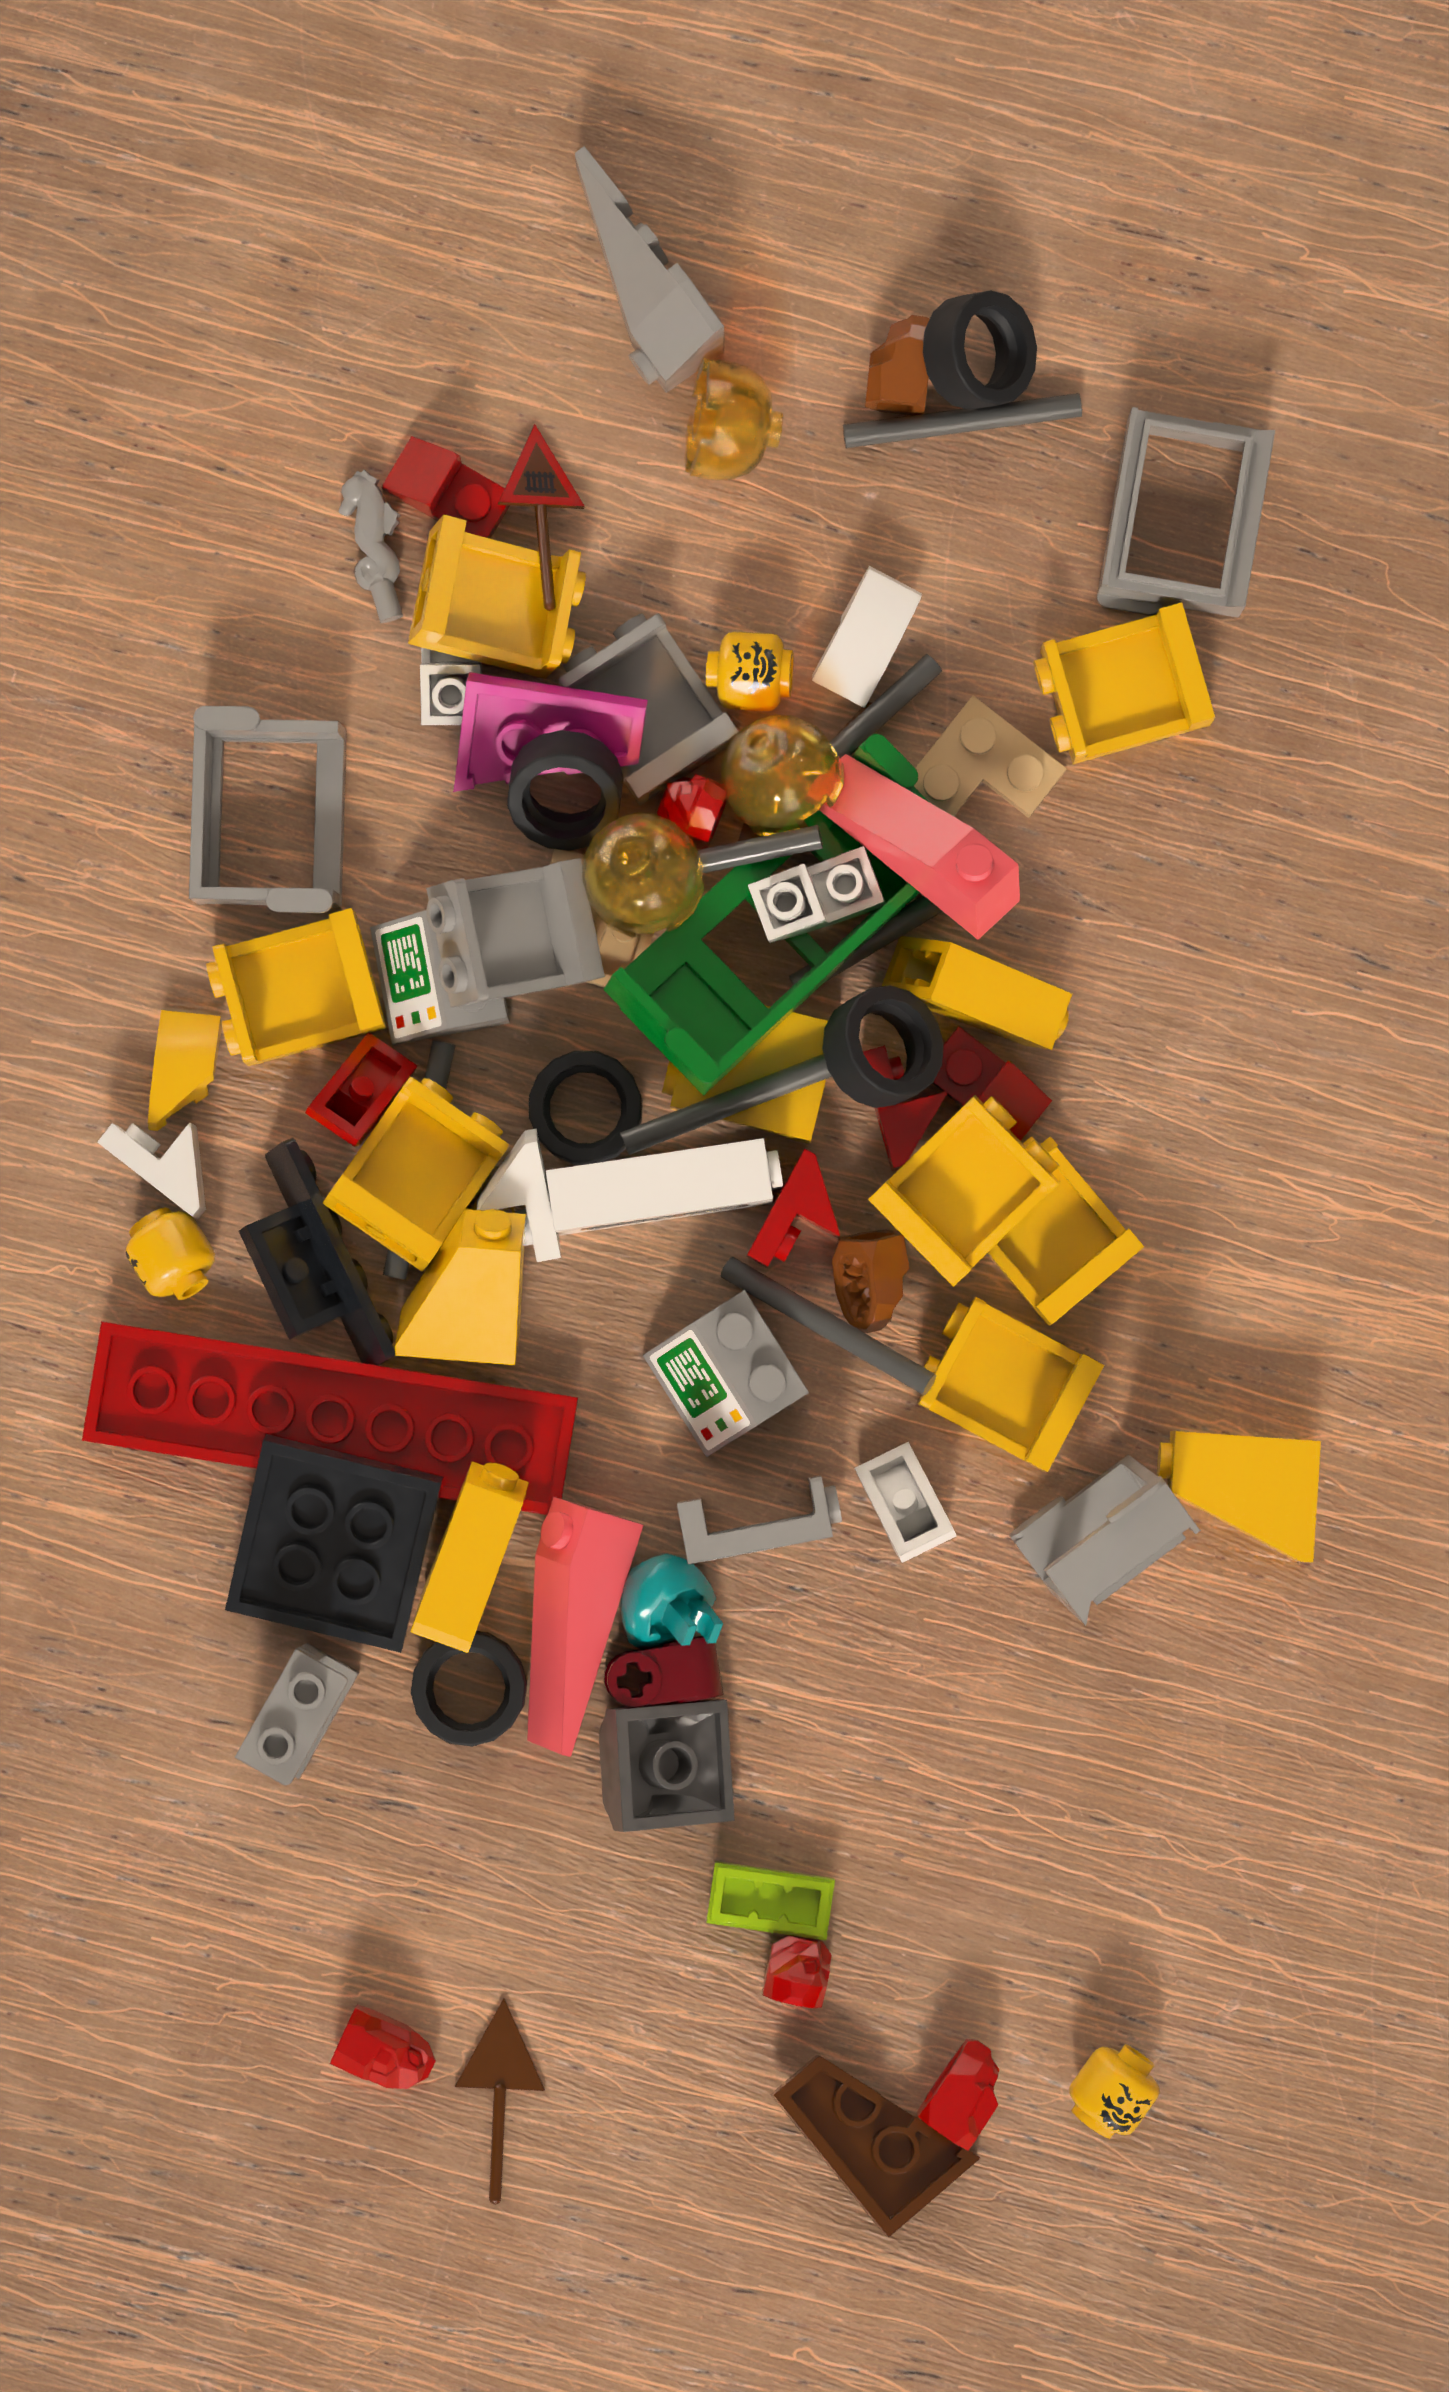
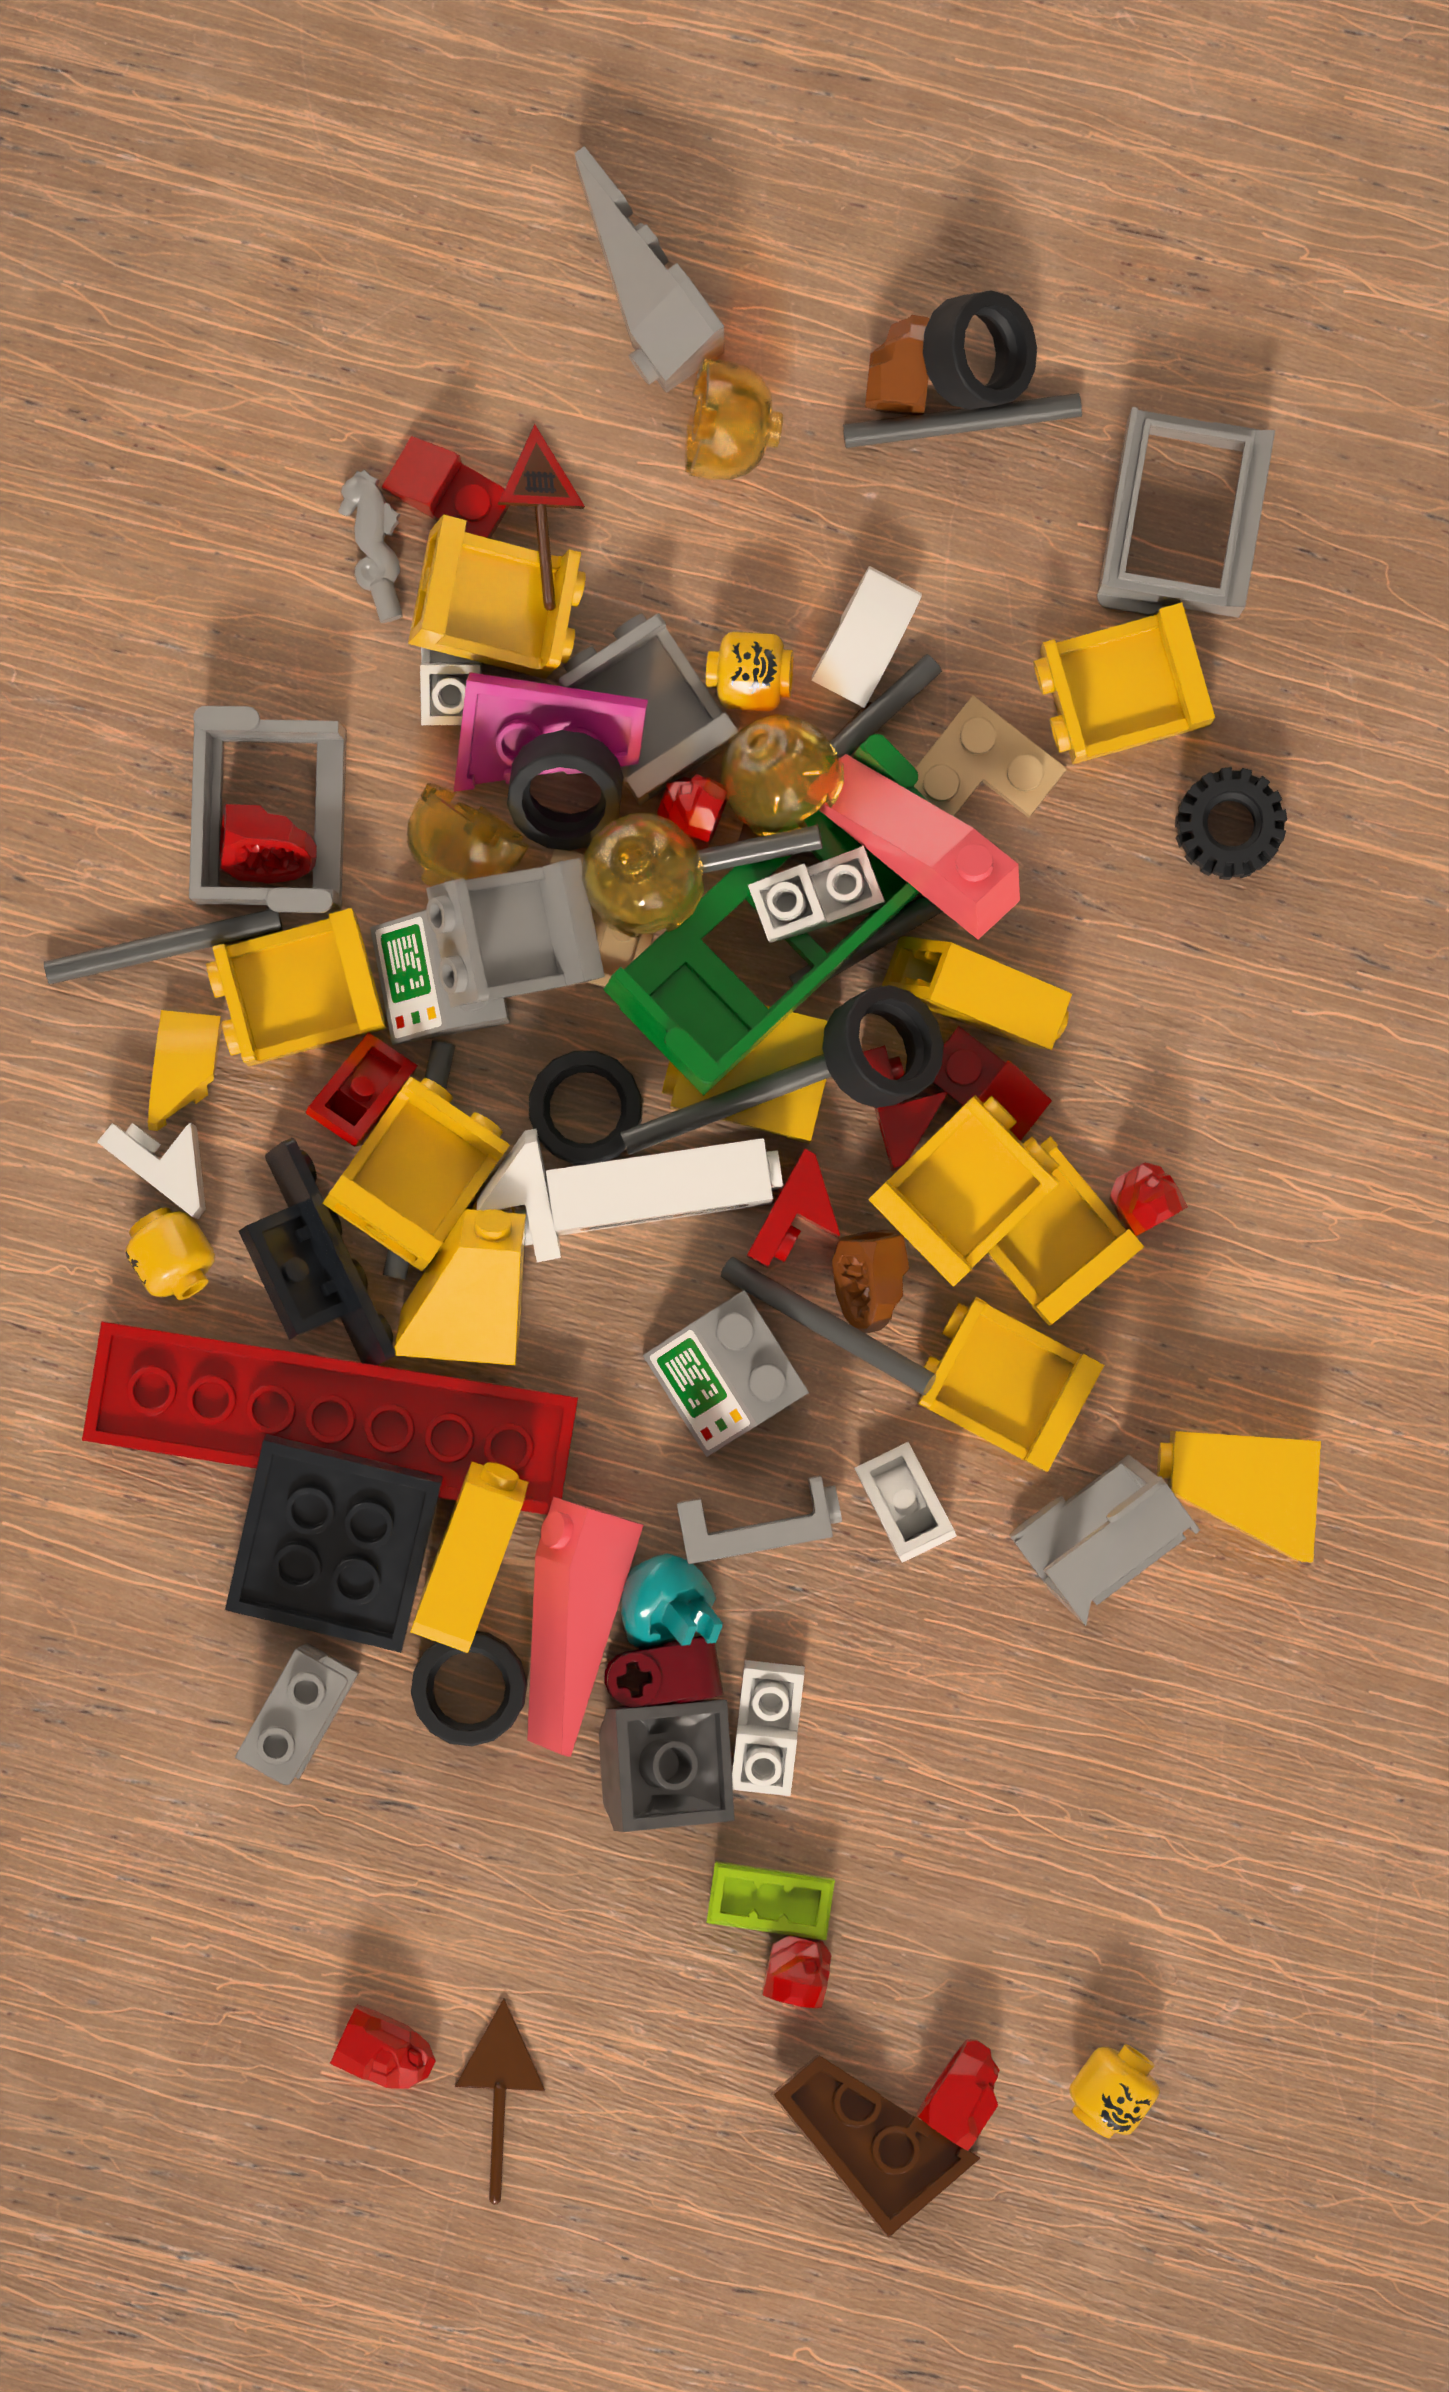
none -> dark grey bar [44,909,283,985]
none -> red rock [219,804,317,883]
none -> clear yellow cylinder [407,783,529,887]
none -> white slope [732,1660,805,1796]
none -> red rock [1109,1162,1188,1236]
none -> black tyre [1175,767,1287,880]

